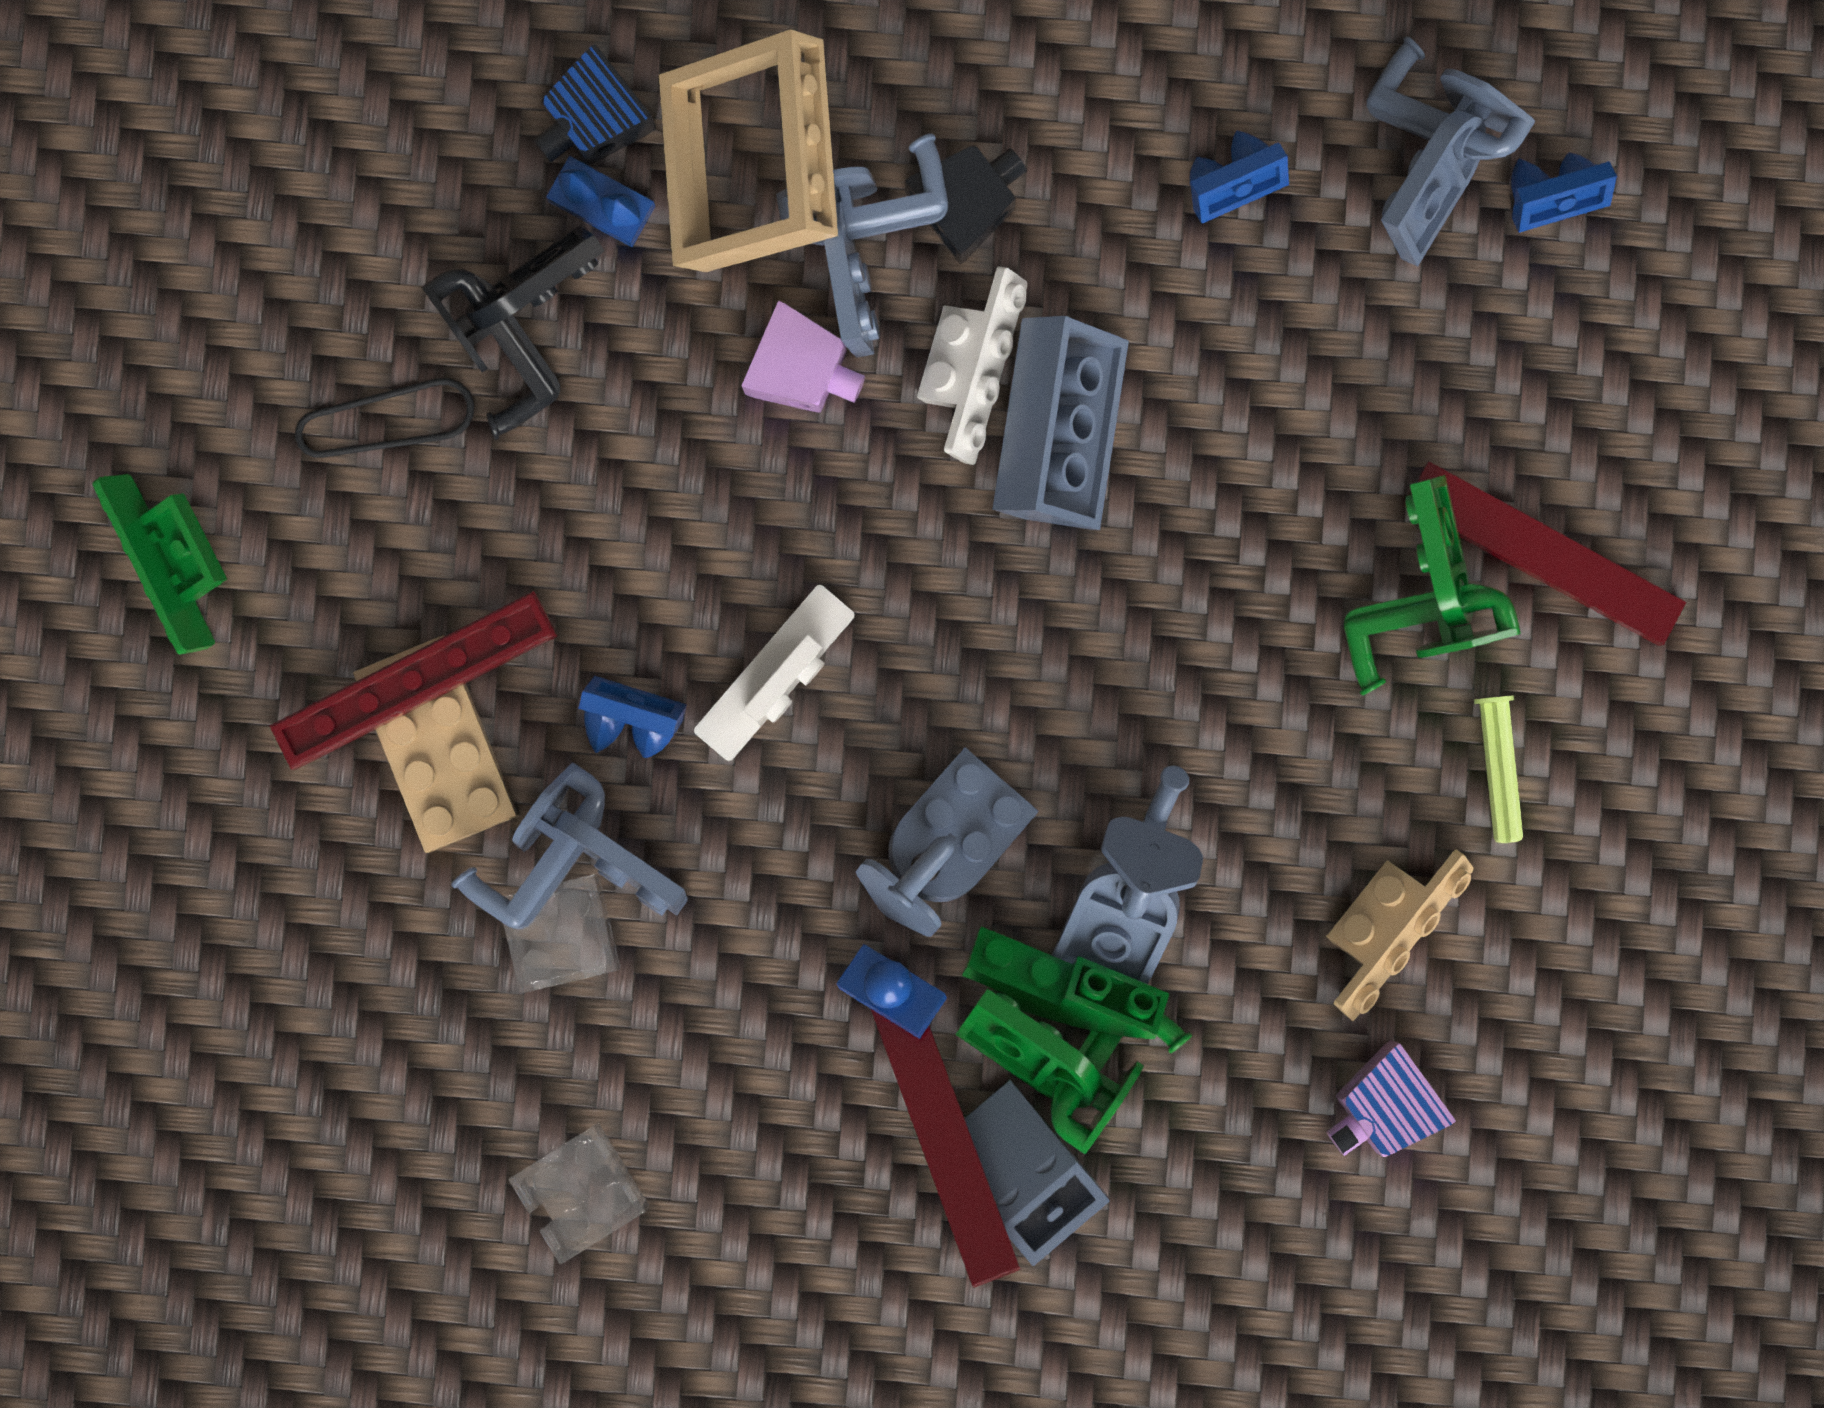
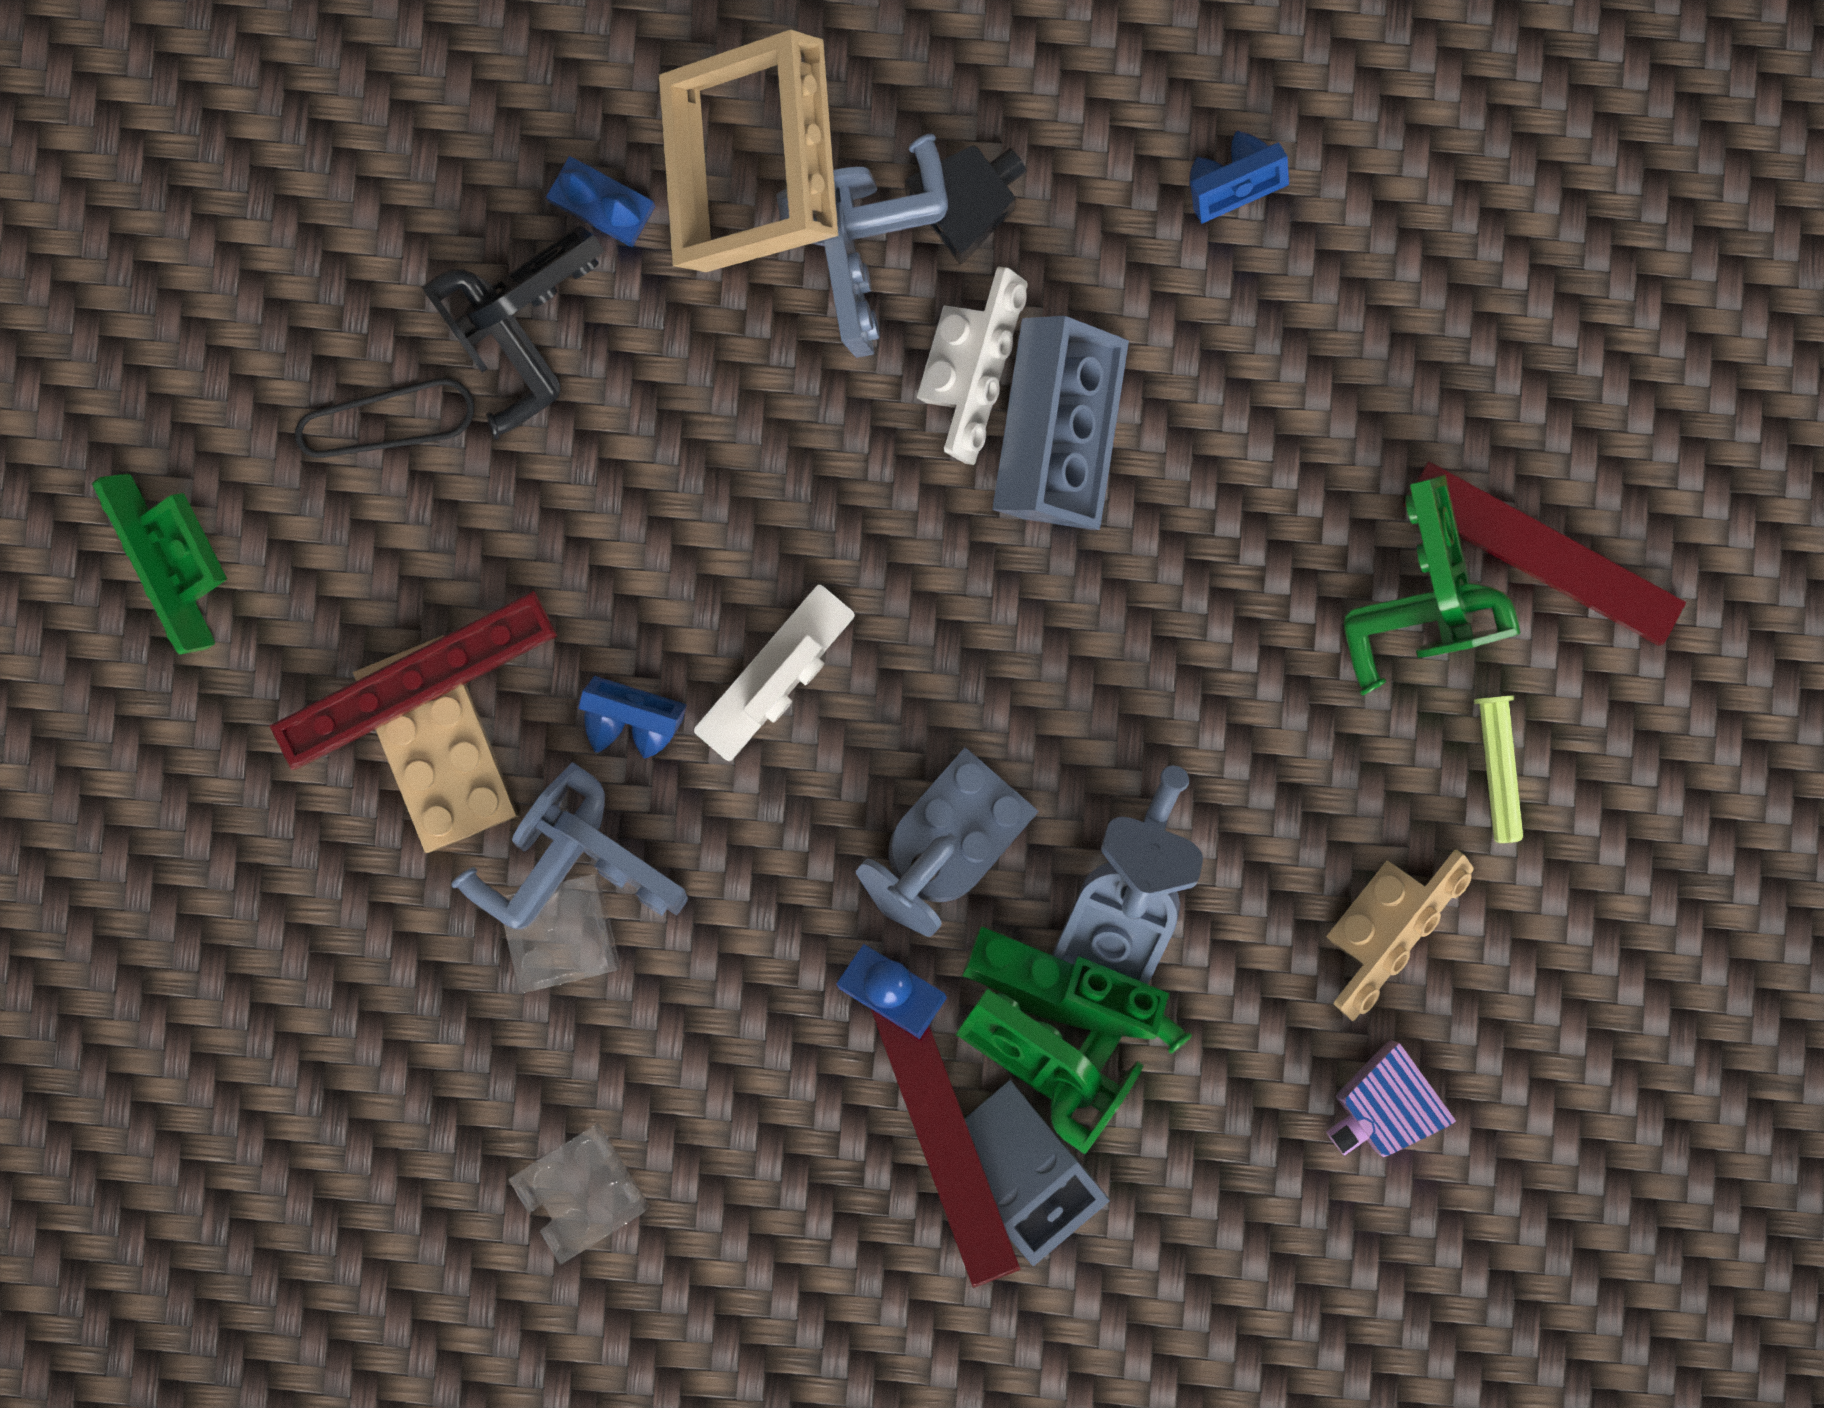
torso [533,44,656,165] -> none
lavender torso [741,301,865,412] -> none
sand blue plate [1367,36,1535,267] -> none
blue tile [1511,152,1617,233] -> none

